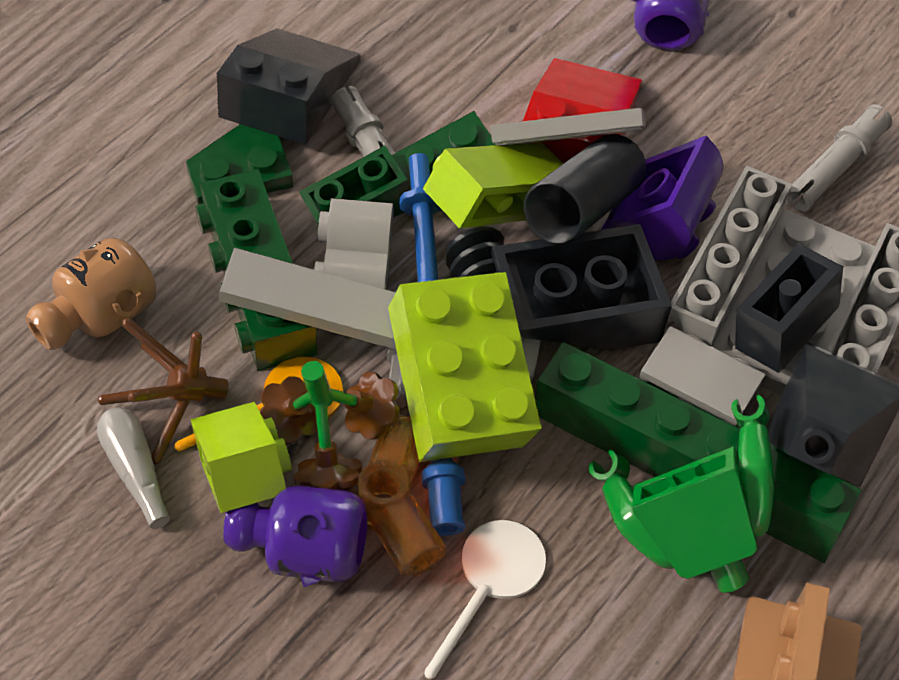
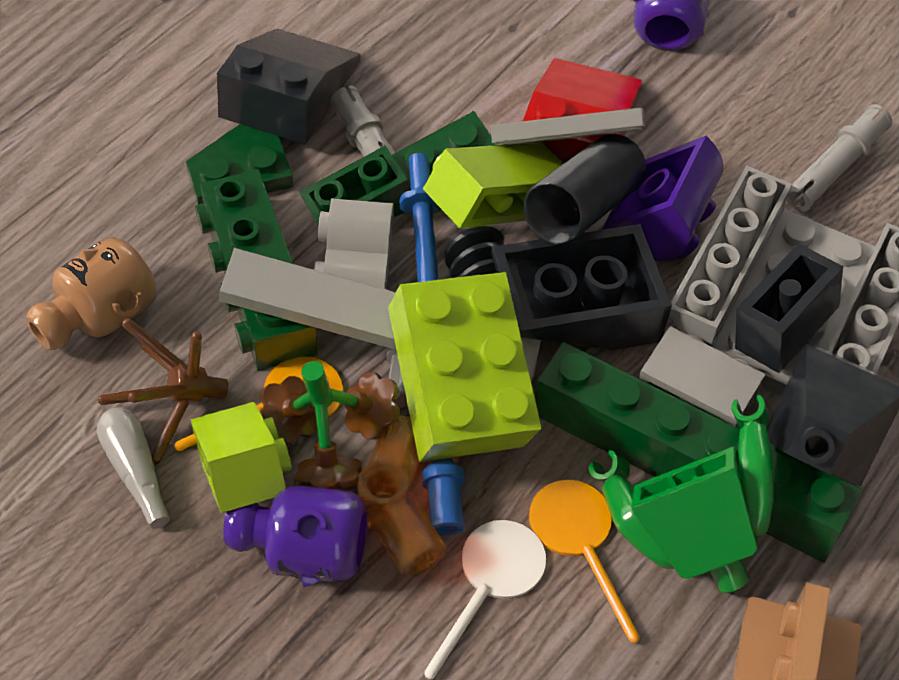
none -> light orange piece [529,480,640,643]

